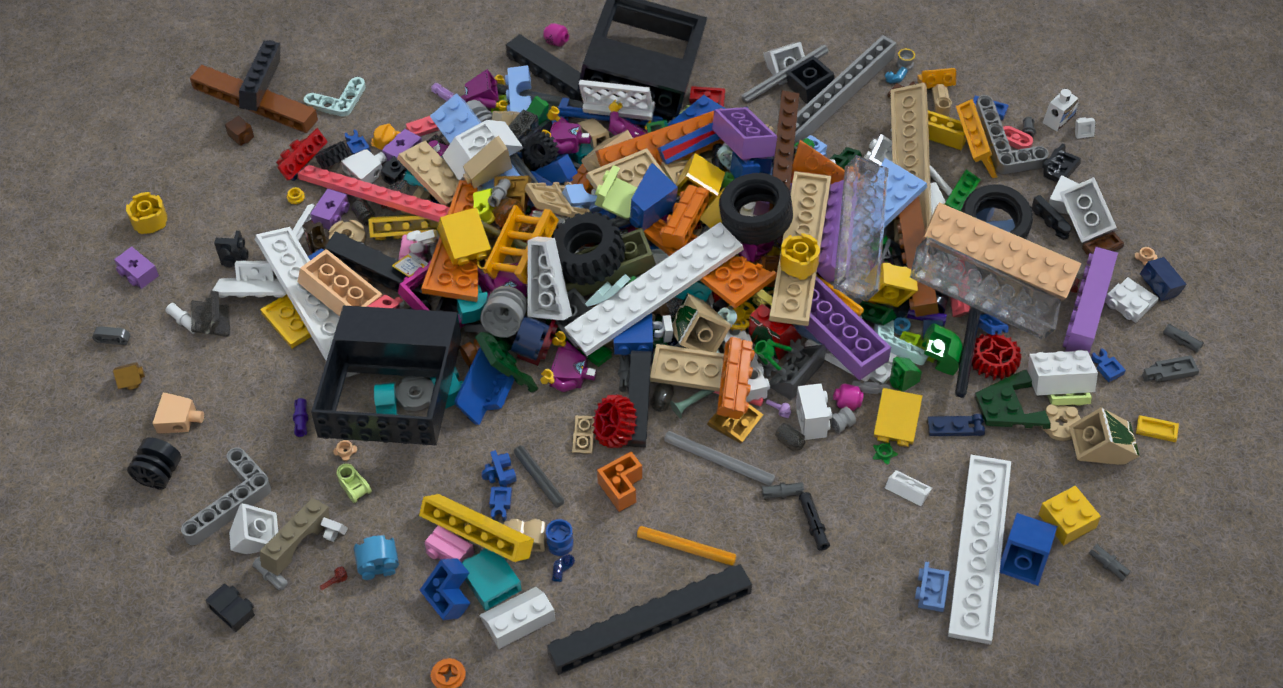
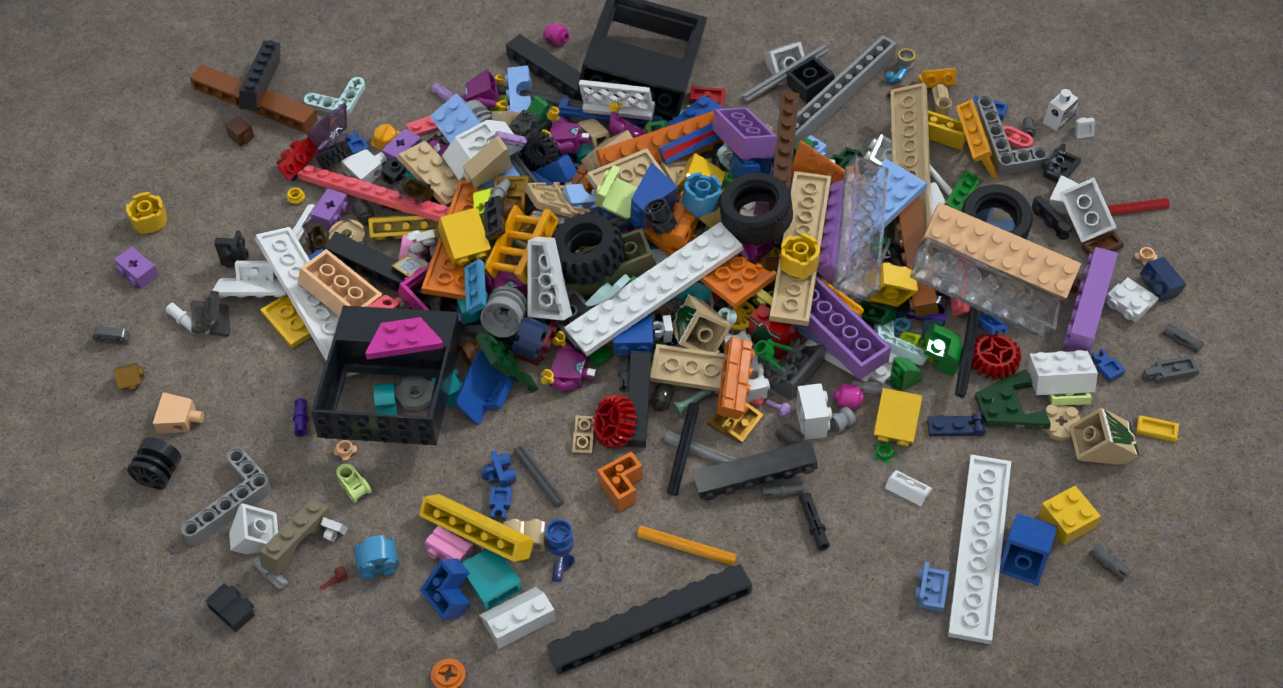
none -> clear purple slope [306,103,347,150]
none -> dark pink wing [366,317,443,359]
none -> dark brown hips [399,176,434,202]
none -> dark azure plate [465,259,486,315]
none -> black hinge [484,195,506,241]
none -> lavender axle [493,131,527,147]
none -> black wheel [644,198,677,235]
none -> black axle [667,403,699,496]
none -> dark azure brick [682,172,722,217]
none -> black brick [693,440,818,500]
none -> red axle [1107,198,1170,216]

